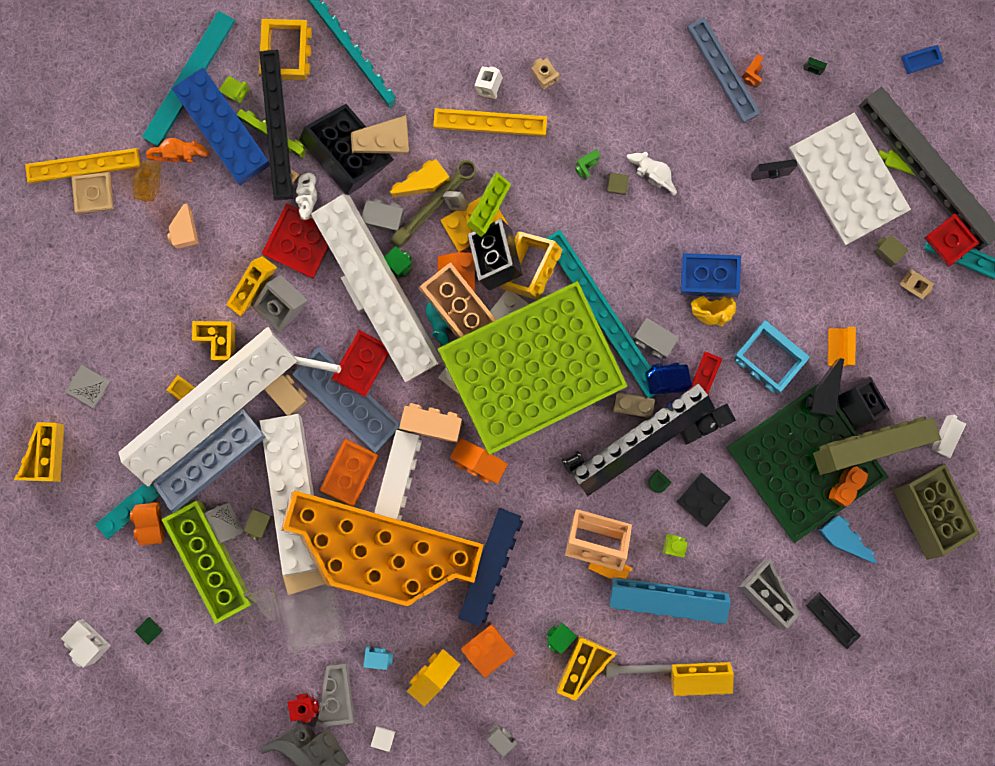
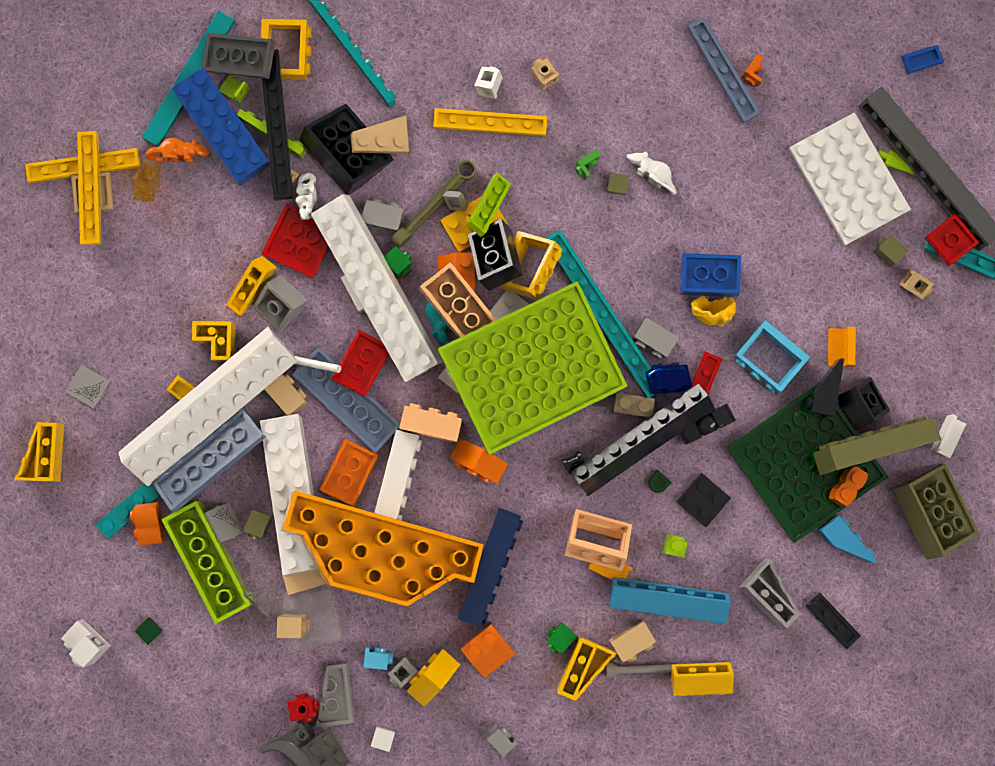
light nougat slope [167,204,199,249] -> none
yellow slope [390,159,450,198] -> none
black plate [751,159,797,181] -> none
dark green tile [803,57,827,76] -> none
none -> yellow plate [77,131,101,246]
none -> dark grey plate [202,33,276,79]
none -> tan brick [277,614,310,638]
none -> light grey brick [388,655,419,688]
none -> tan brick [609,620,656,663]

